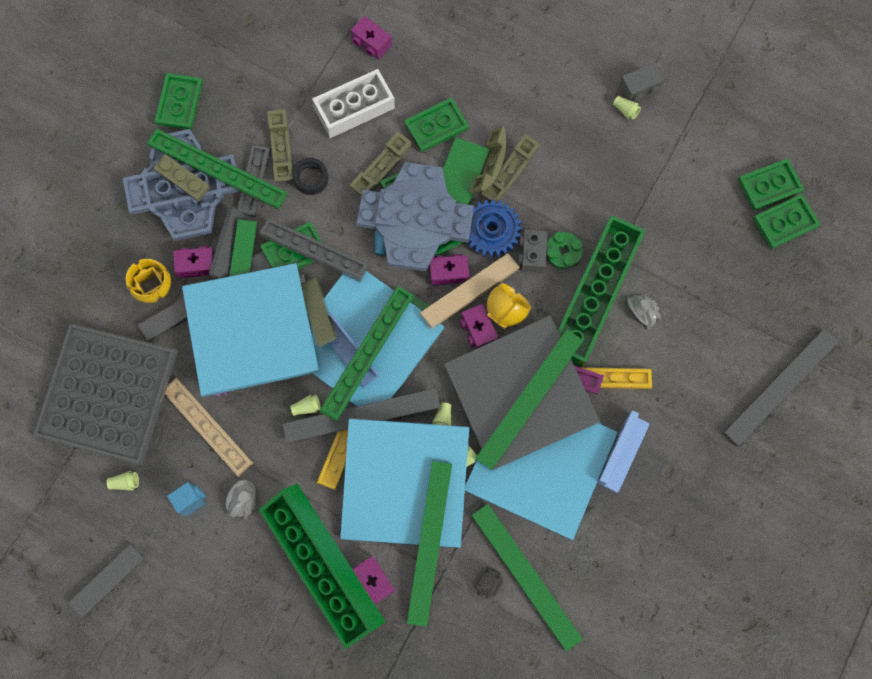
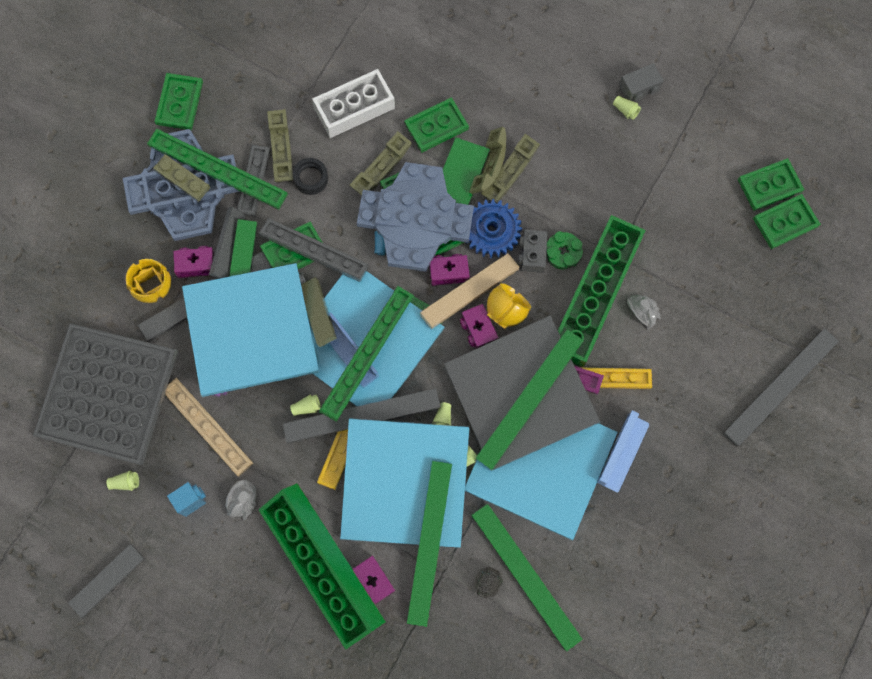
magenta brick [351,16,392,60] -> none

